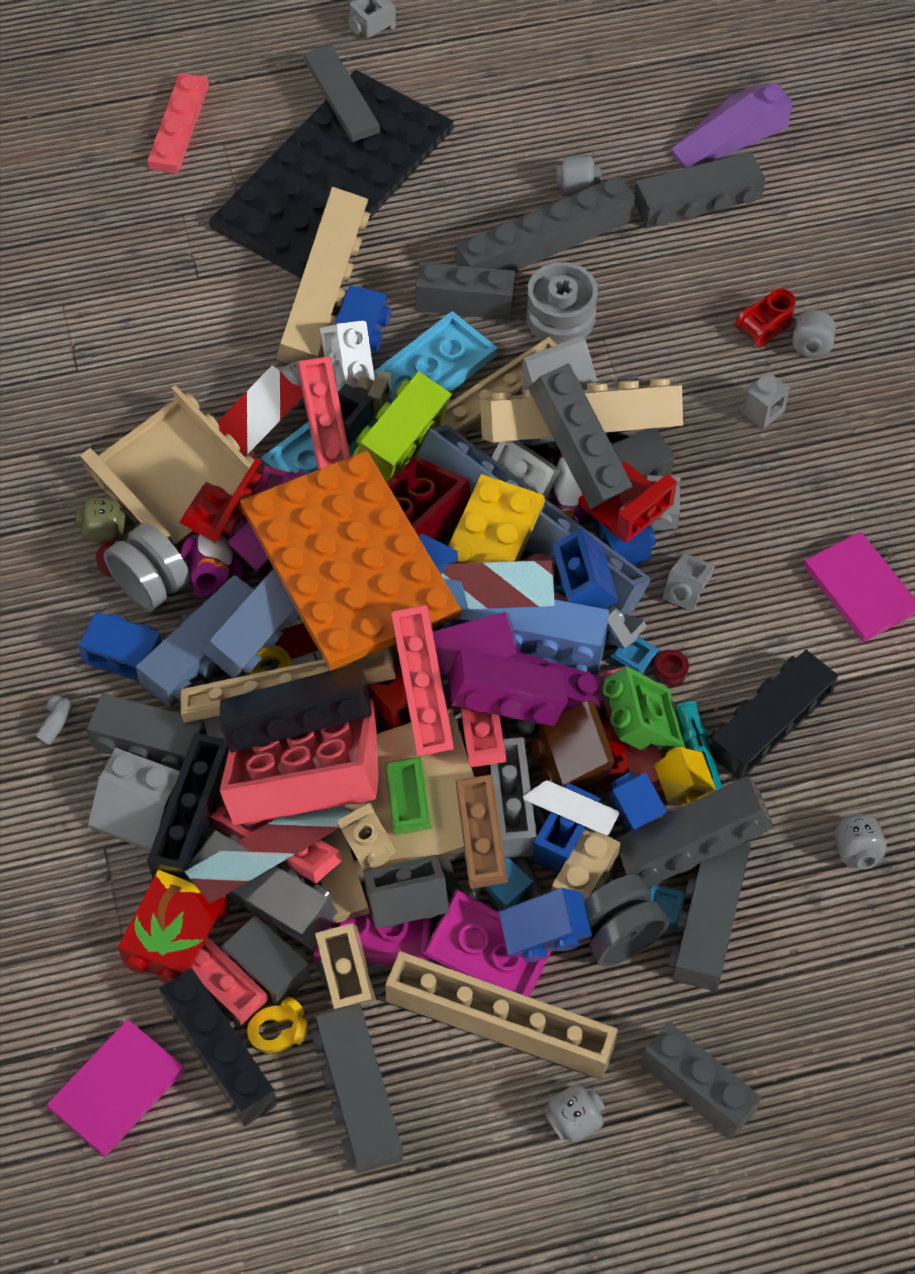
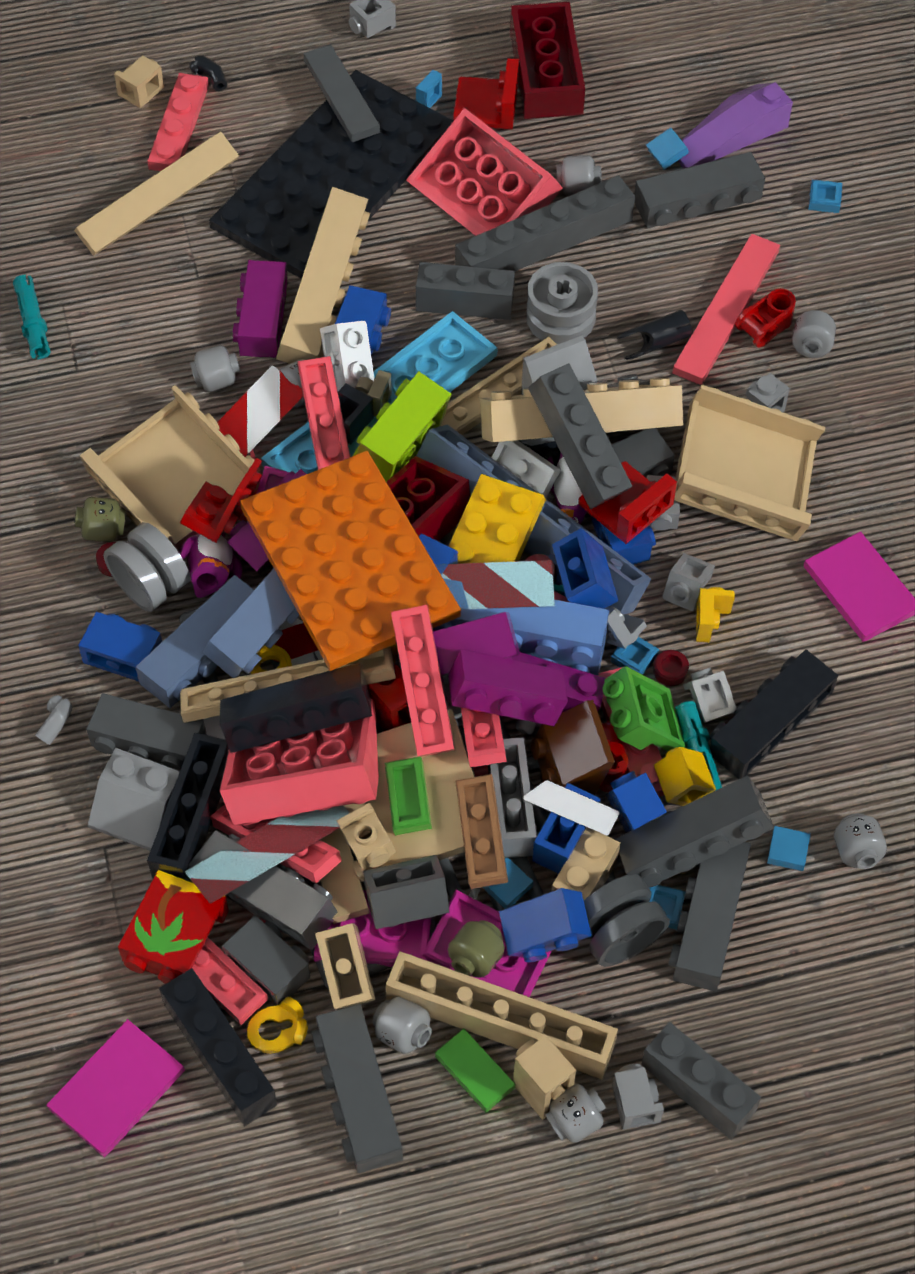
none -> teal pin [13,274,51,360]
none -> tan tile [75,131,239,256]
none -> tan brick [114,55,164,108]
none -> black arm [189,55,227,91]
none -> light grey head [190,345,241,392]
none -> magenta brick [233,260,288,358]
none -> light grey head [373,997,432,1054]
none -> coral slope [406,108,563,236]
none -> dark azure tile [416,70,442,108]
none -> bright green tile [435,1029,515,1113]
none -> olive head [448,920,505,978]
none -> red bracket [453,58,519,130]
none -> dark red brick [510,1,585,119]
none -> tan brick [513,1035,576,1120]
none -> light grey brick [612,1064,664,1130]
none -> black piece [617,310,692,360]
none -> dark azure tile [646,127,689,170]
none -> coral tile [672,234,780,385]
none -> tan panel [674,385,825,541]
none -> light grey bracket [683,667,737,723]
none -> yellow bracket [696,587,735,643]
none -> dark azure tile [767,826,811,871]
none -> dark azure tile [808,180,842,213]

